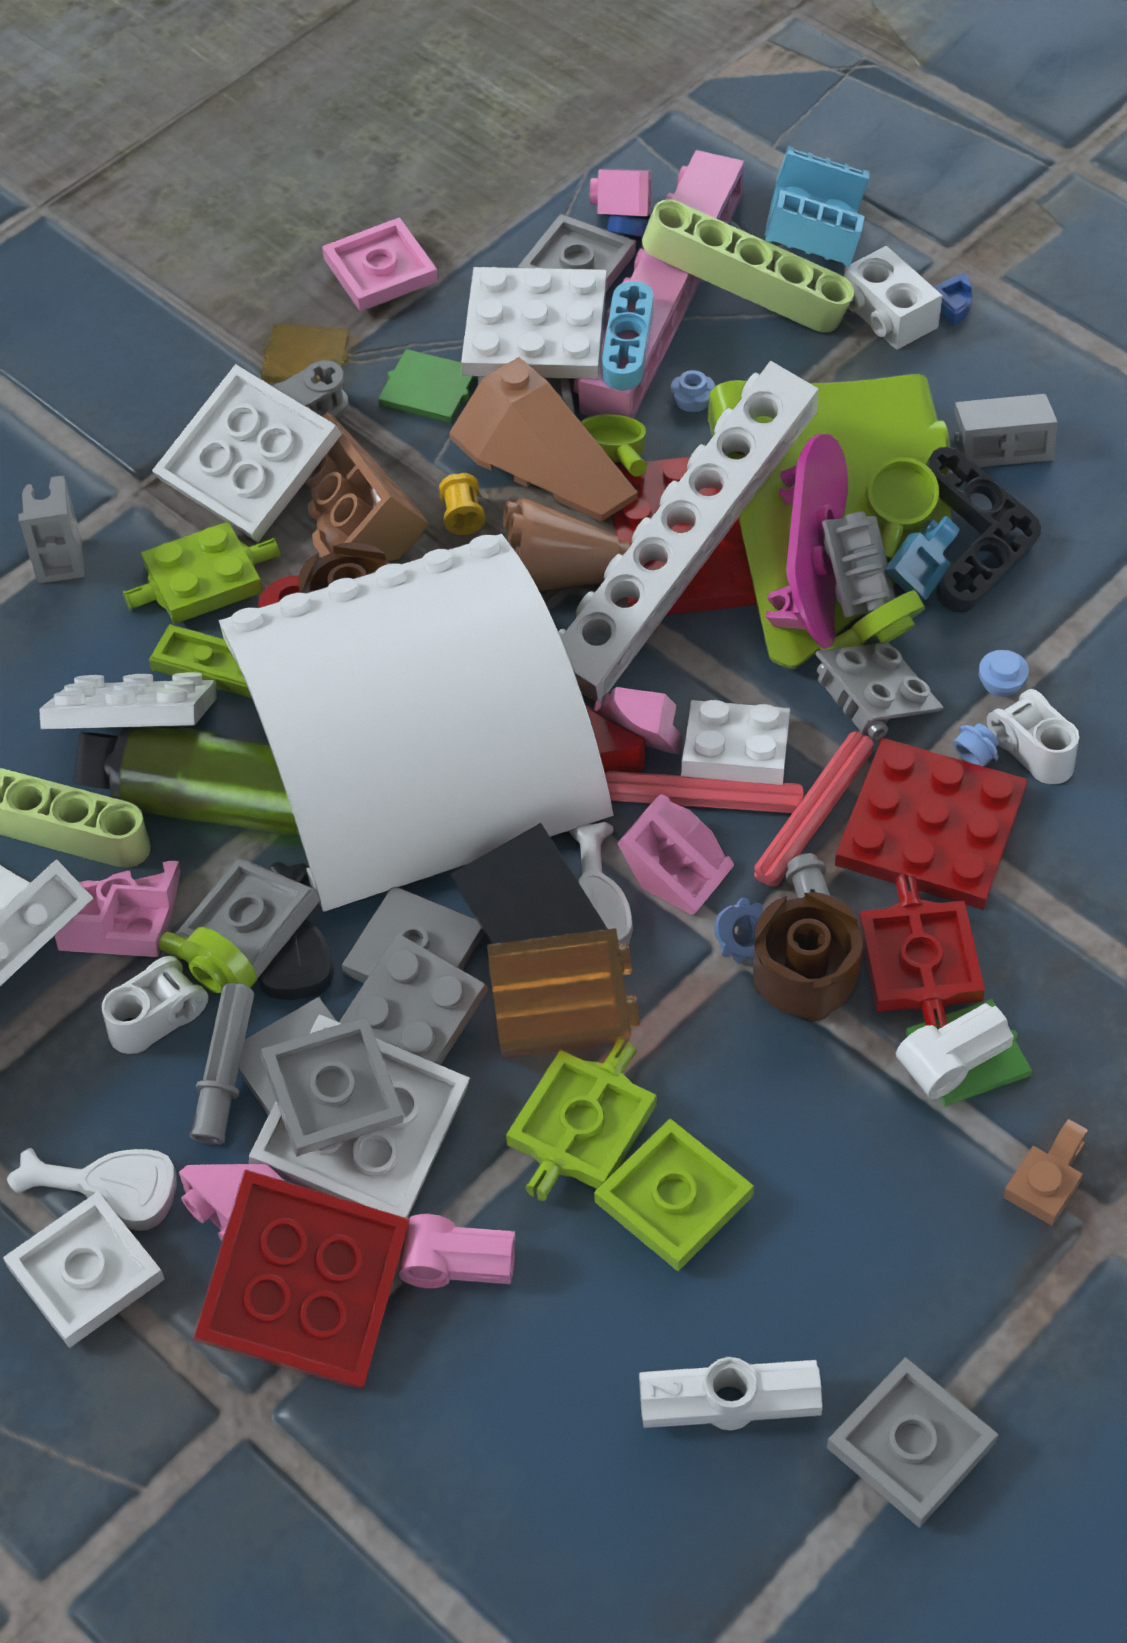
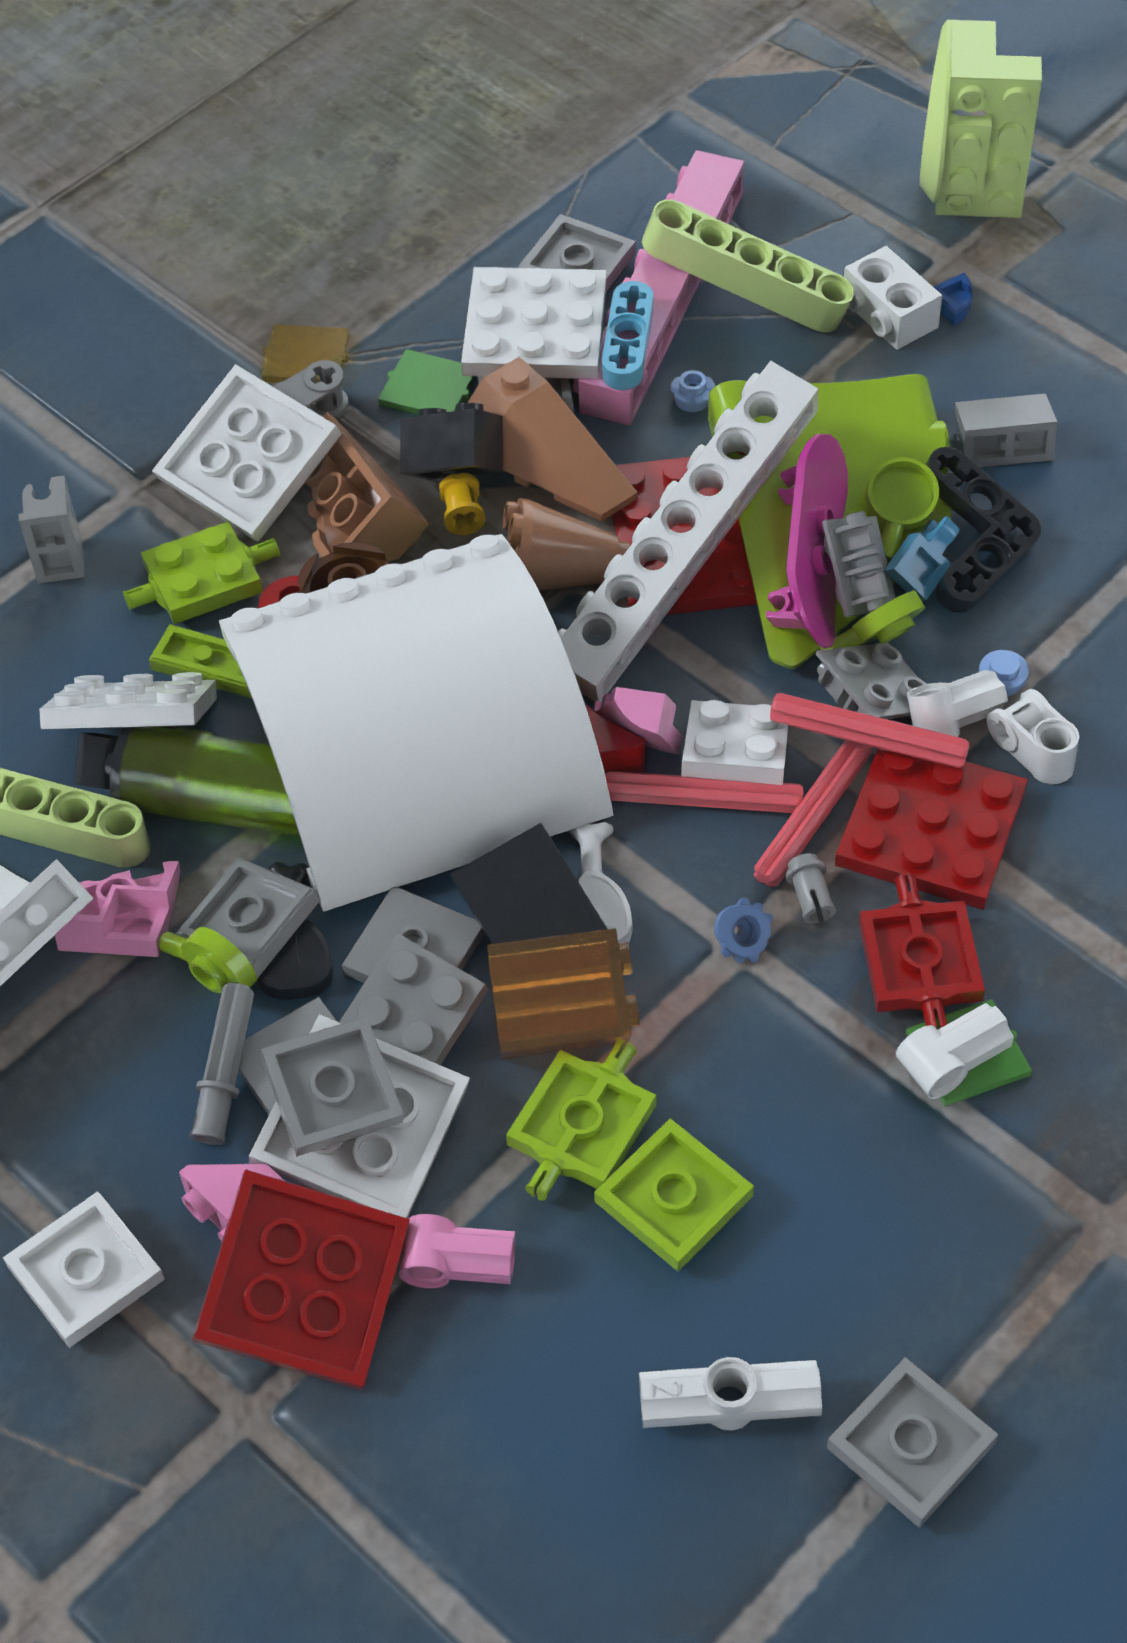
white piece [7,1148,177,1231] -> none
white piece [102,956,209,1054] -> none
bright pink plate [322,217,438,312] -> none
lime piece [581,414,647,477] -> none
bright pink slope [590,169,652,216] -> none
blue tile [607,215,649,239] -> none
bright pink slope [617,794,734,915] -> none
reddish brown brick [753,892,863,1021] -> none
medium azure plate [764,146,870,267] -> none
light blue plate [952,723,999,767] -> none
nougat plate [1003,1119,1088,1226] -> none
none -> black brick [400,403,503,480]
none -> coral axle [770,693,969,768]
none -> white piece [907,670,1008,737]
none -> yellowish green piece [920,20,1042,218]

